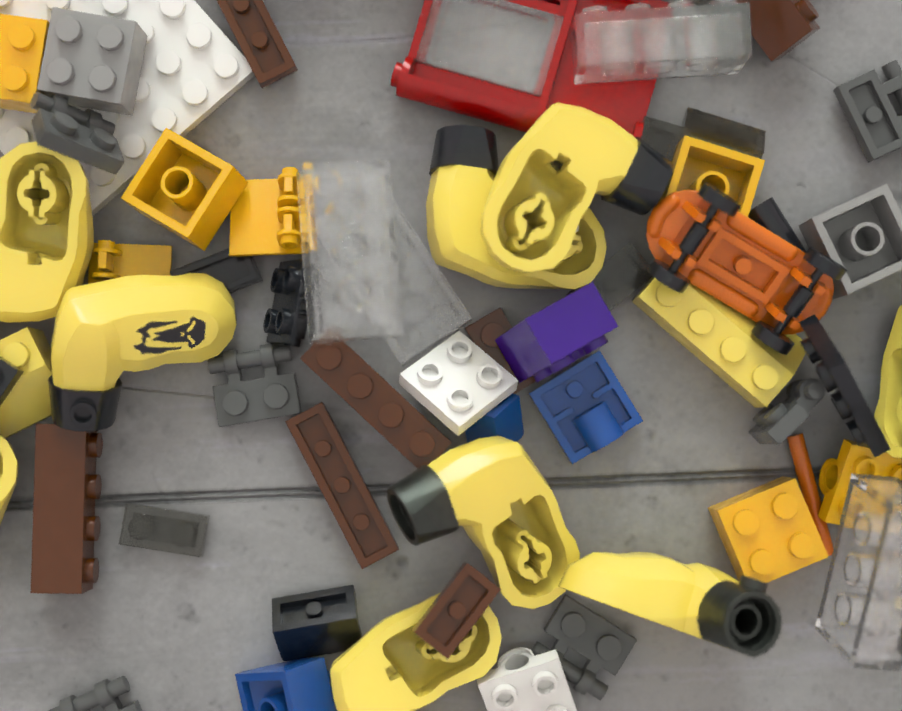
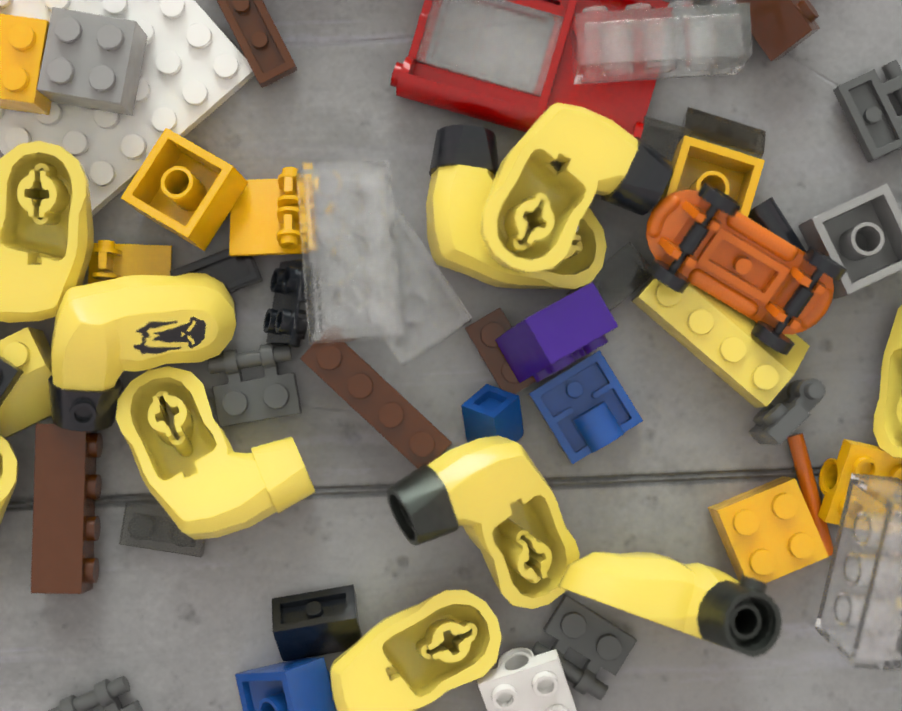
dark grey plate [30,92,124,175] -> none
reddish brown plate [285,402,399,569] -> none
white plate [399,331,519,436] -> none
reddish brown plate [412,562,501,659] -> none
black plate [799,314,891,457] -> none
none -> light yellow piece [115,366,315,540]

